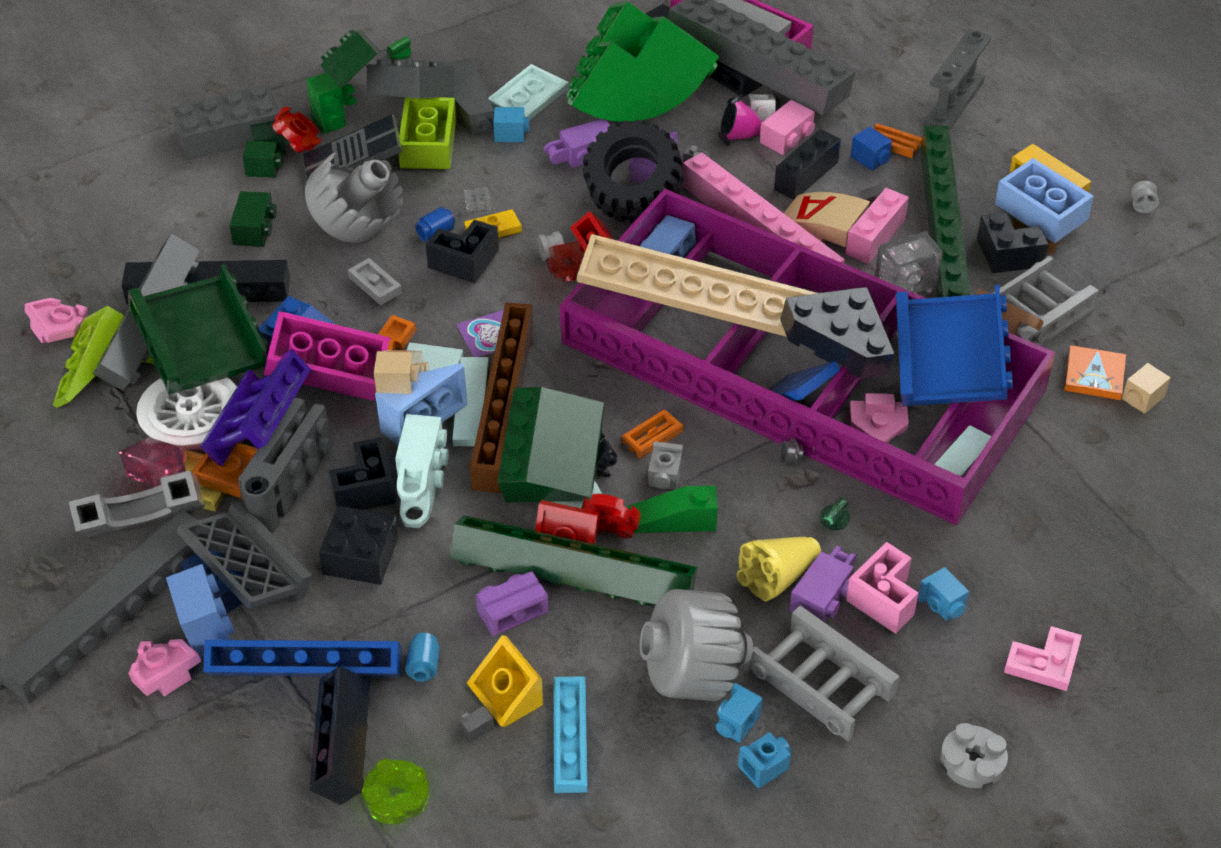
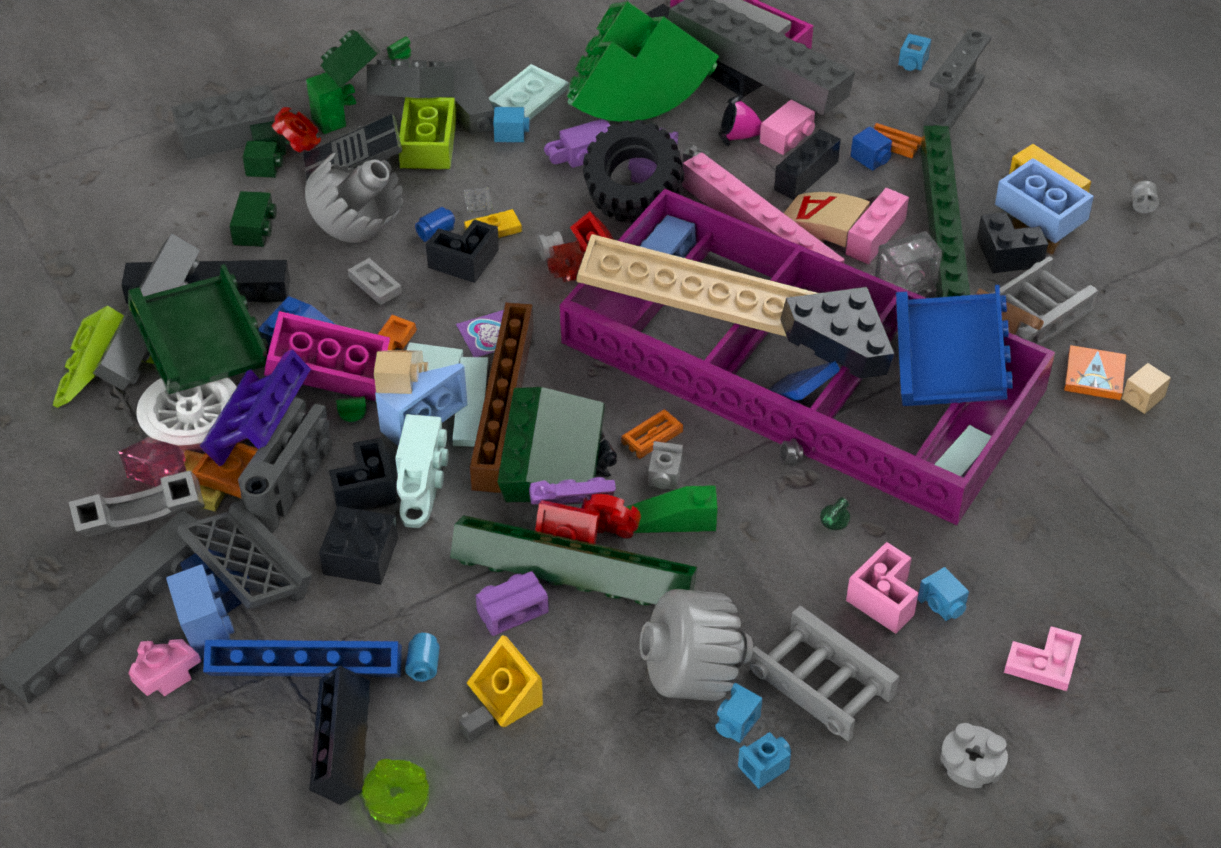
bright pink plate [25,298,88,343] -> none
medium azure tile [554,676,587,793] -> none
light yellow cone [737,537,821,602] -> none
white bracket [748,93,775,122] -> none
medium lavender brick [789,546,857,623] -> none
bright pink plate [849,393,909,443] -> none
none -> green plate [336,396,366,422]
none -> medium lavender hinge [529,477,616,505]
none -> dark azure brick [898,34,931,71]

